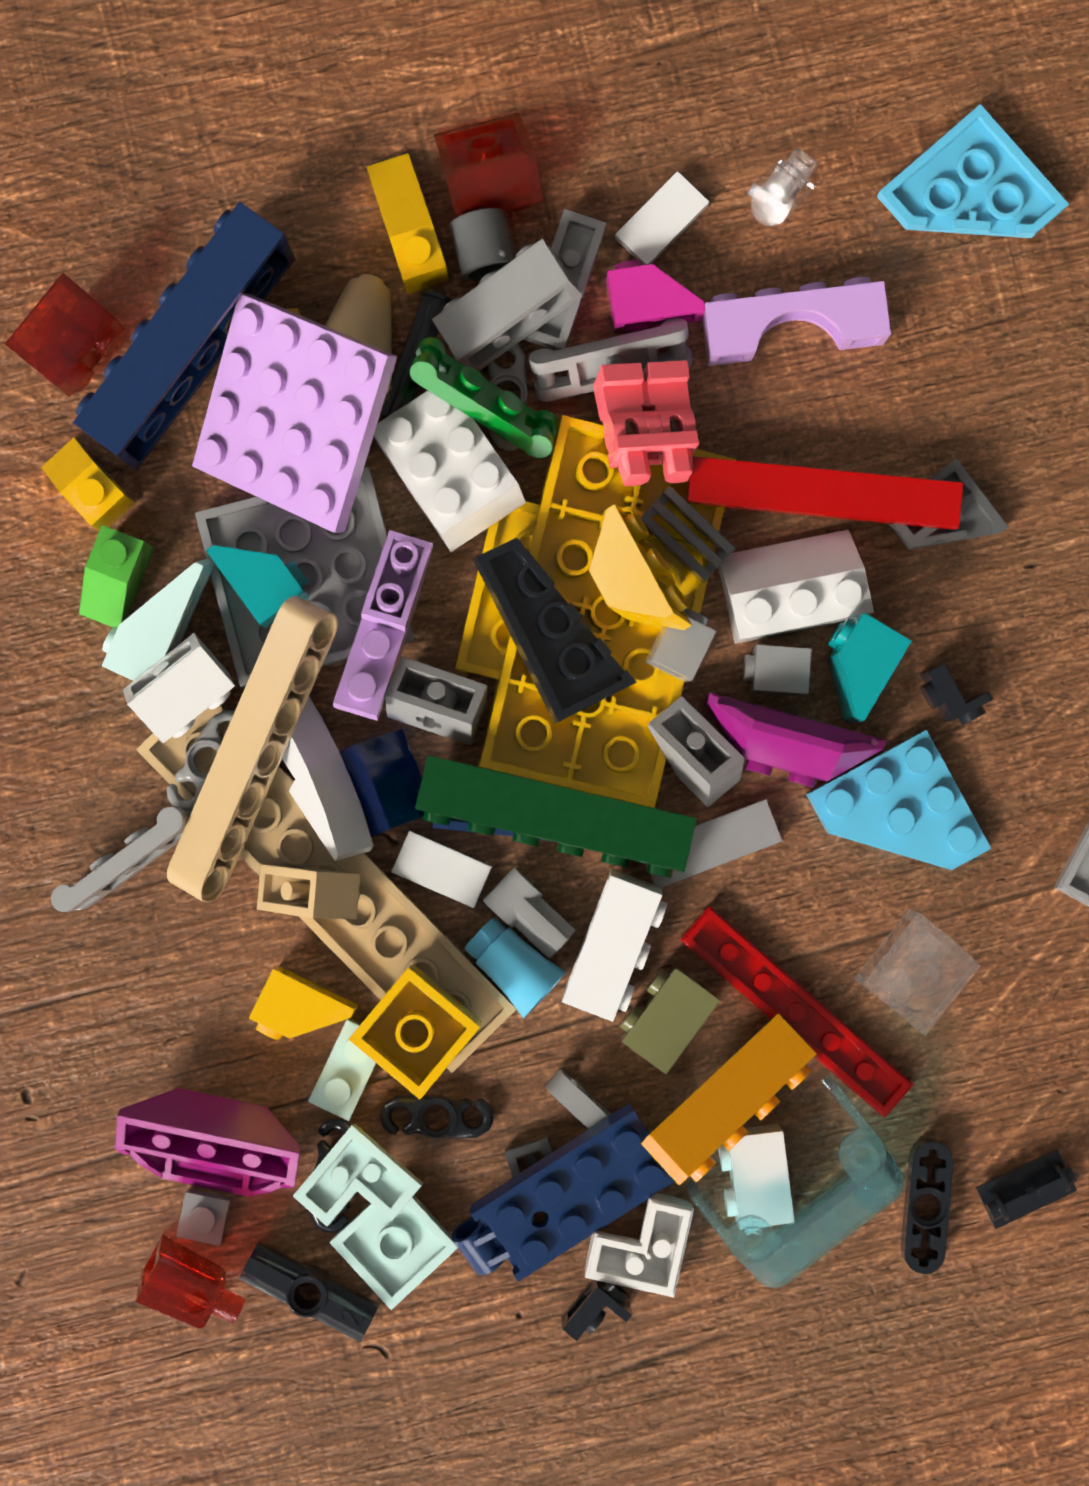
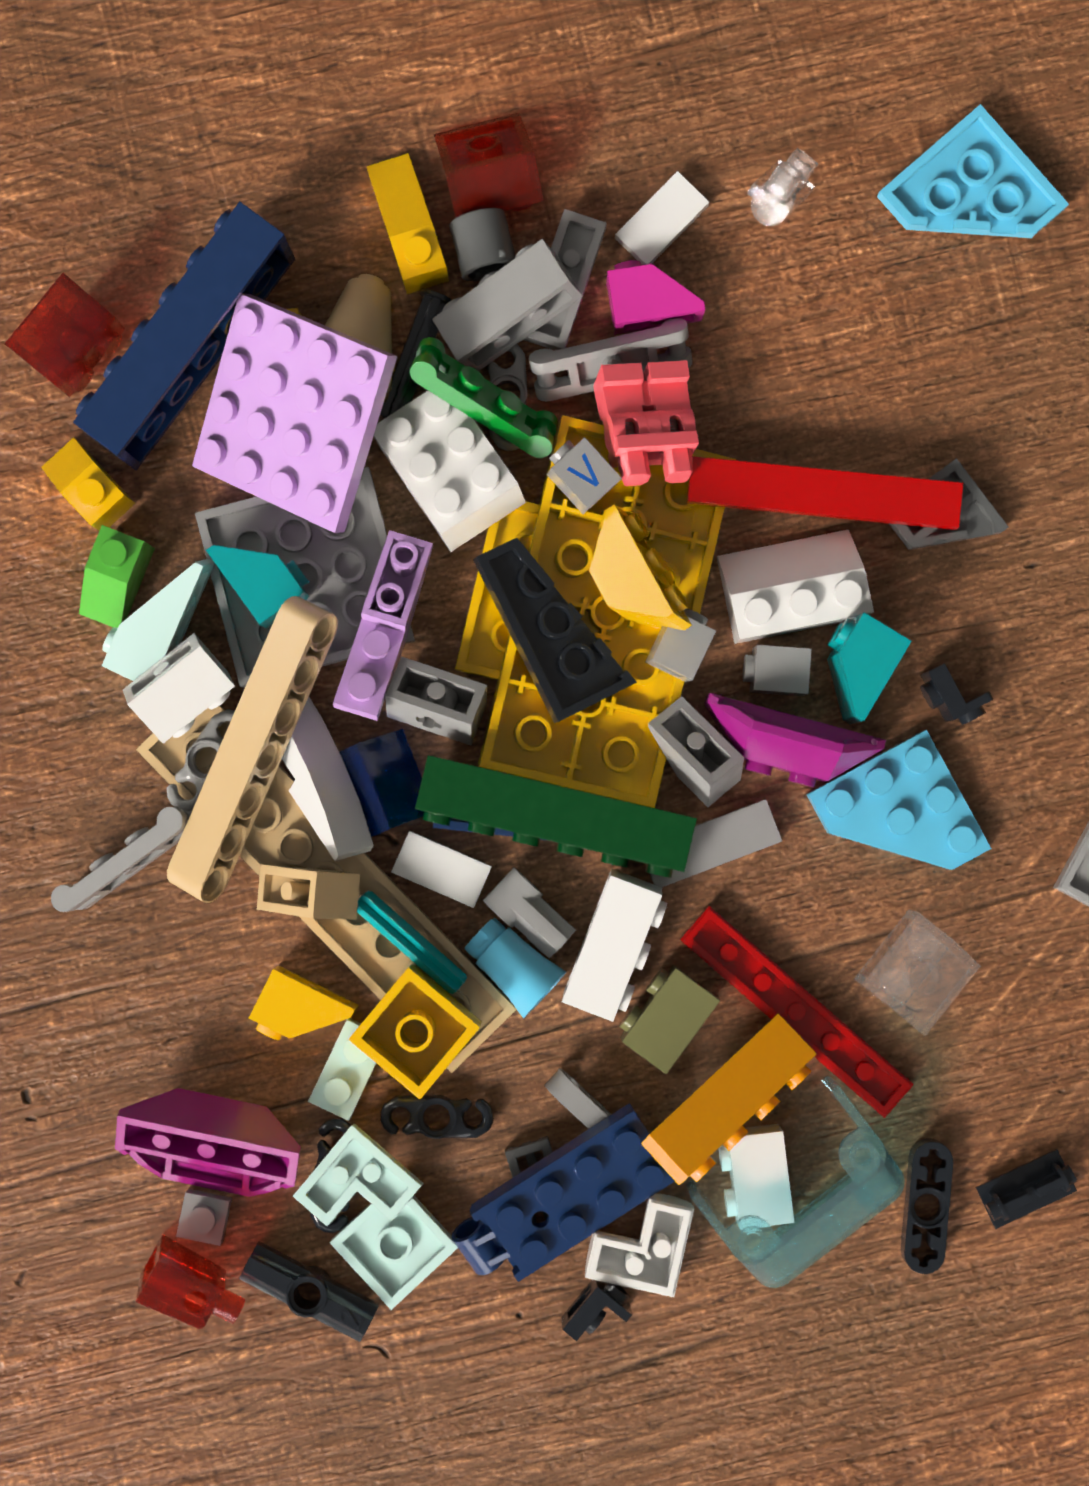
dark grey tile [640,486,736,583] -> none
lavender arch [702,277,891,366] -> none
none -> teal axle [357,890,467,994]
none -> light grey brick [547,437,622,515]

